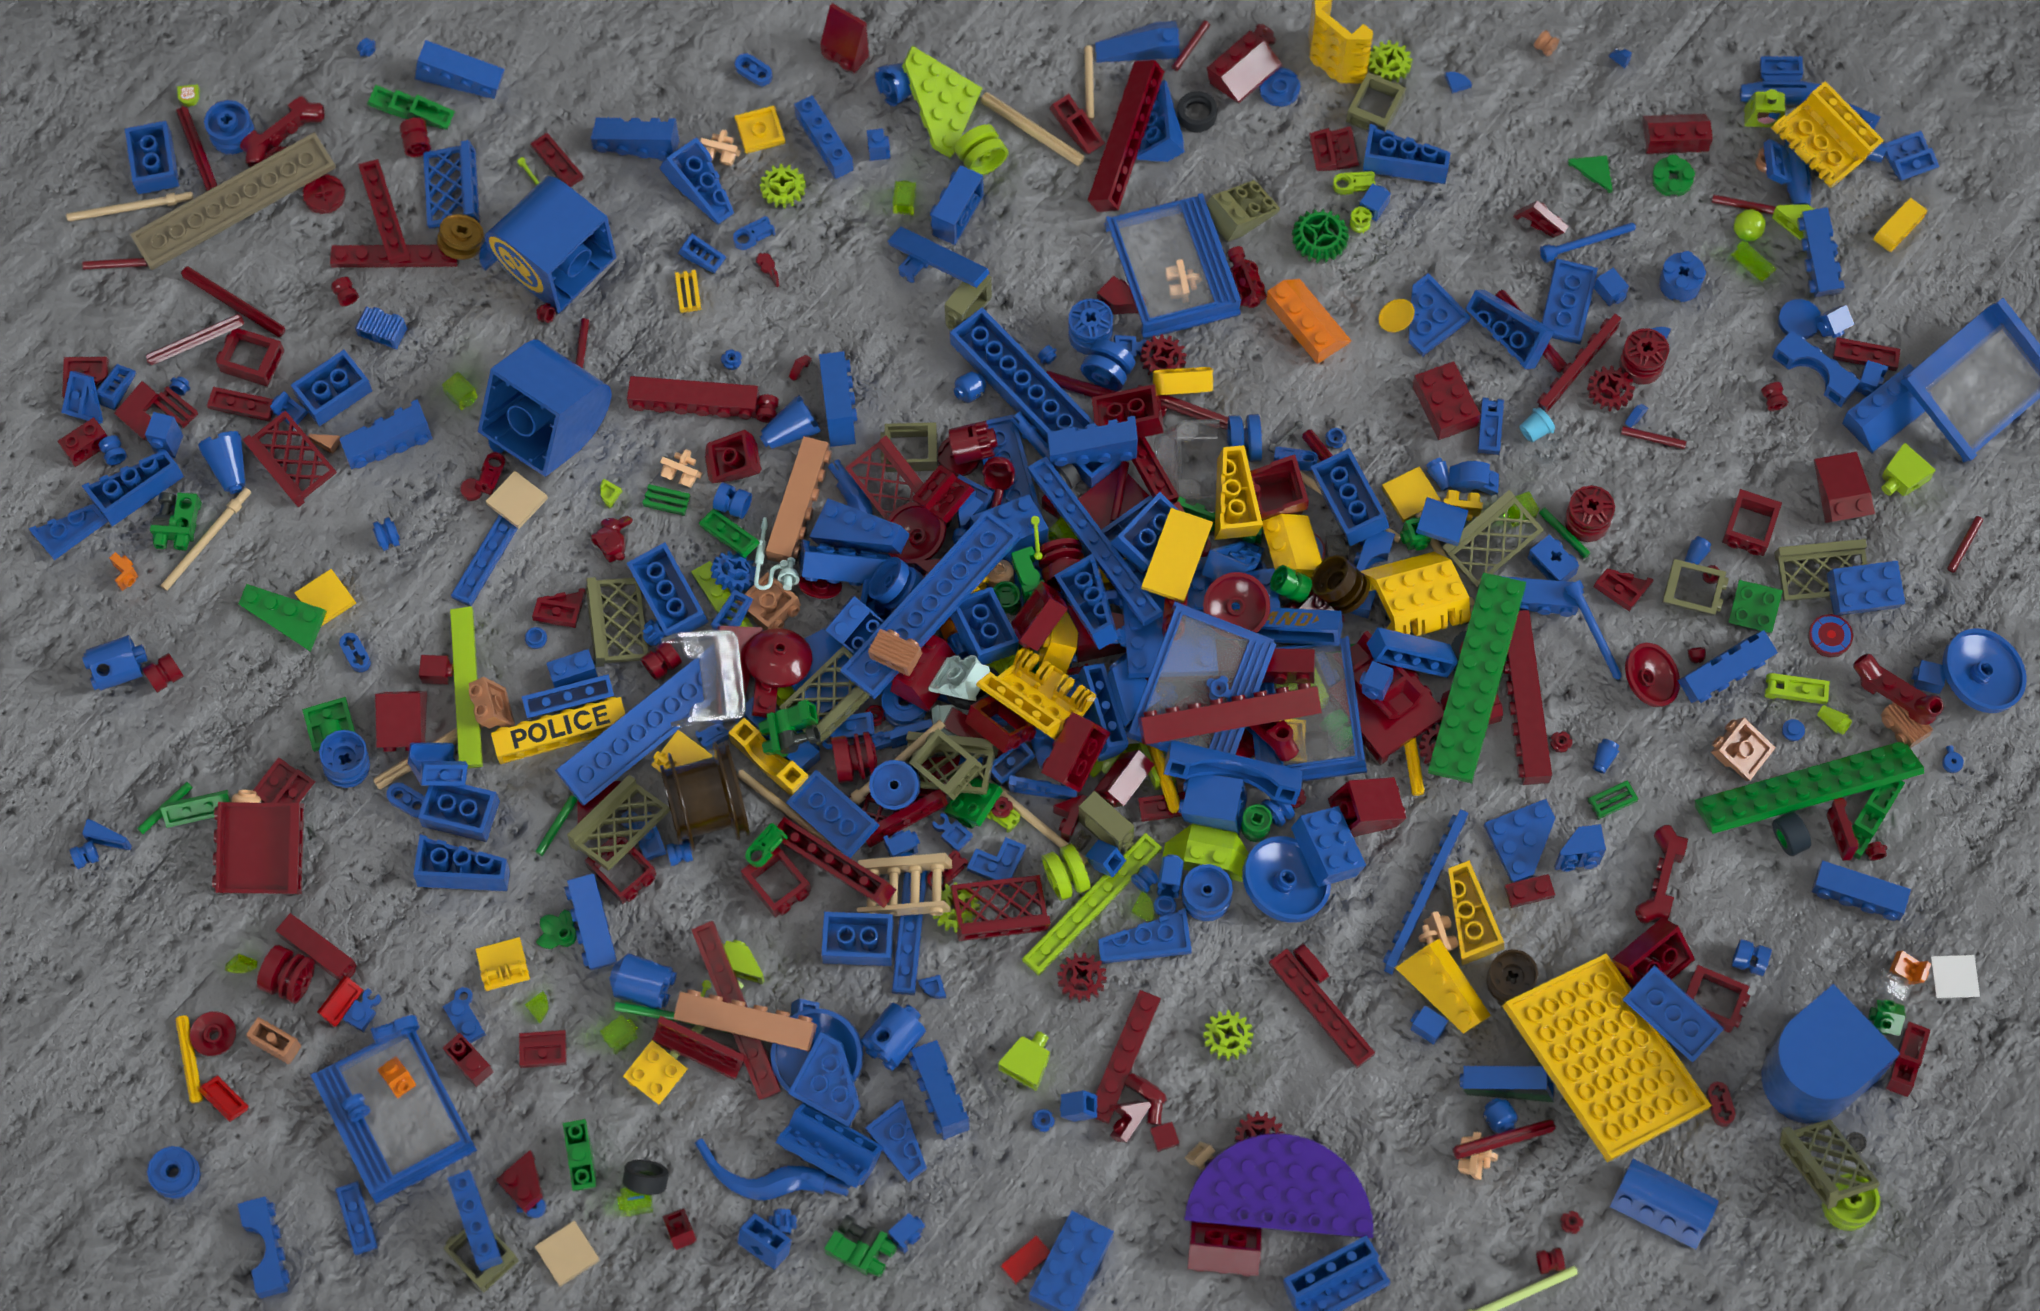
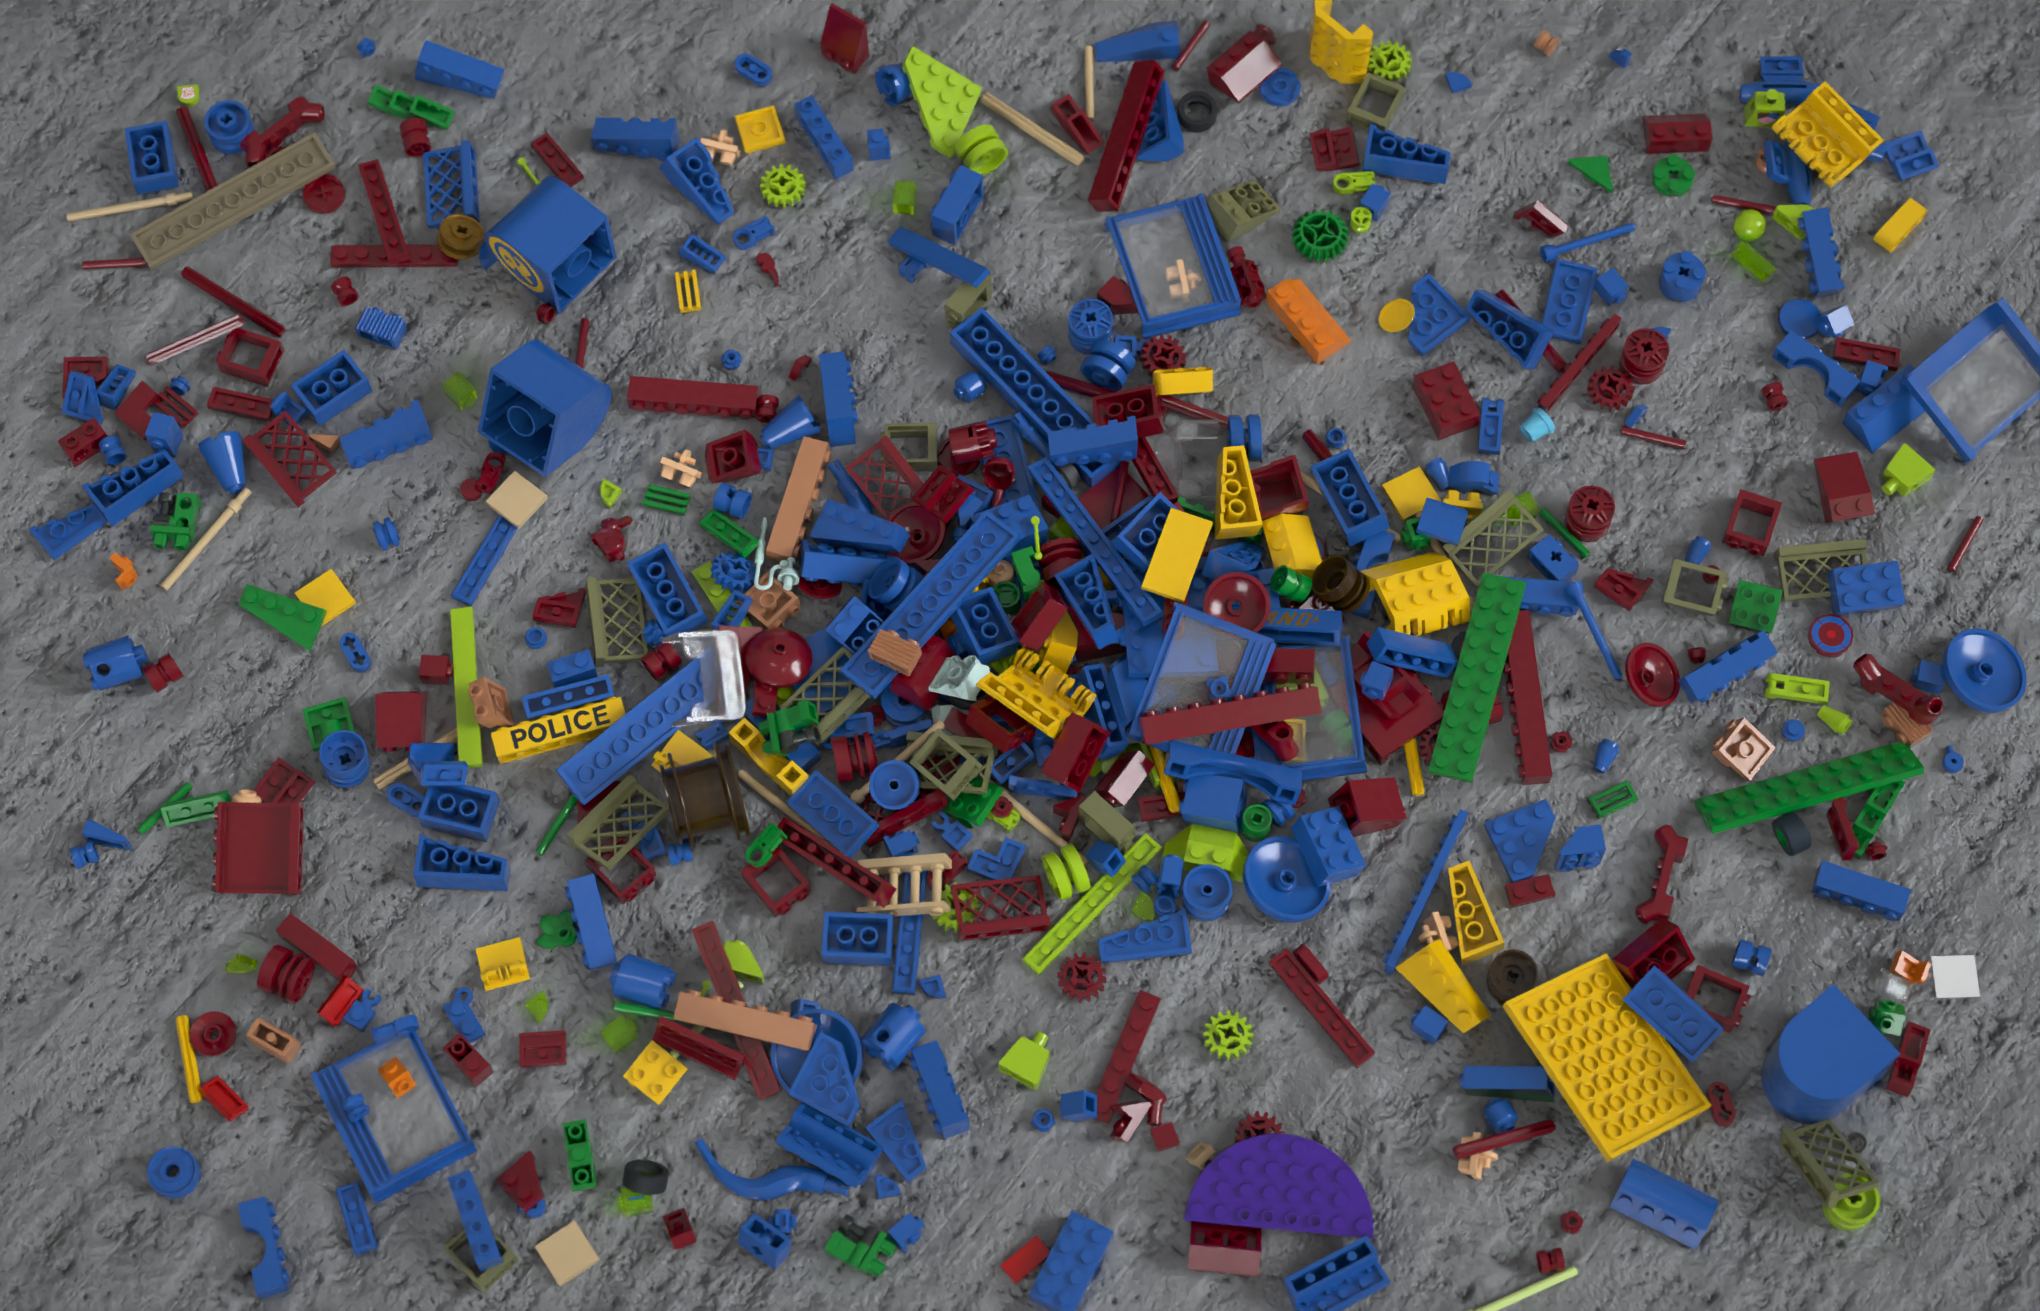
blue piece [1274,447,1318,471] -> none
none -> blue tile [758,447,774,471]
none -> blue tile [874,1175,901,1200]

